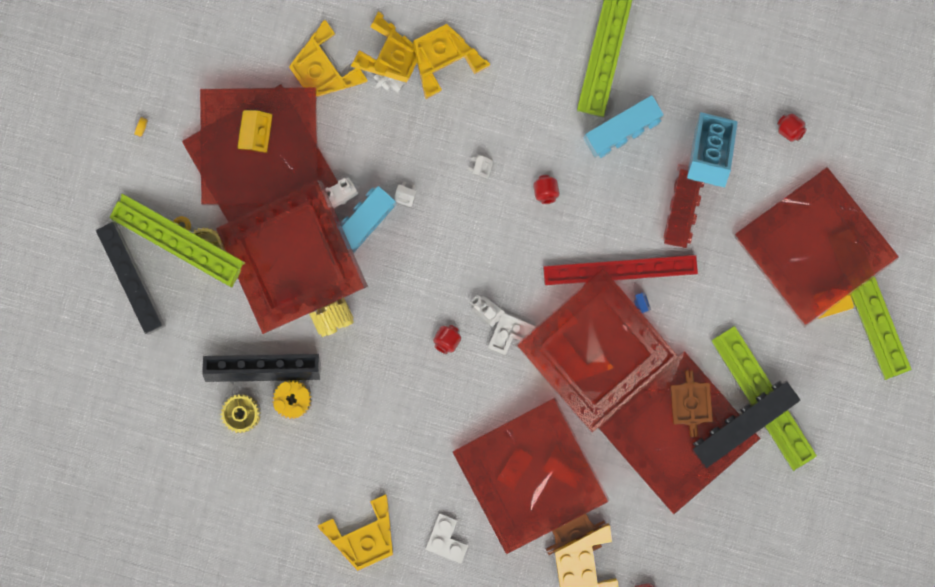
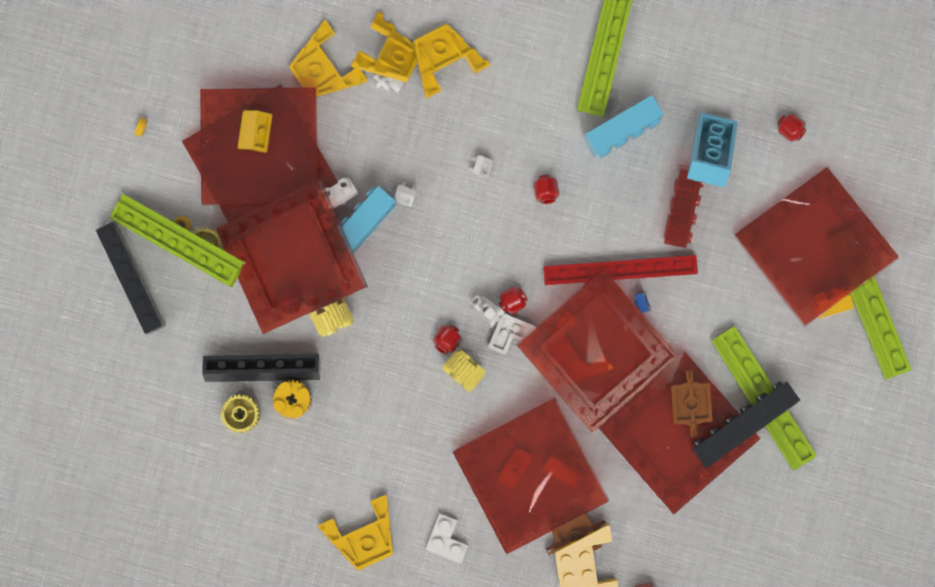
none -> light yellow brick [441,349,486,393]
none -> red head [498,286,528,314]

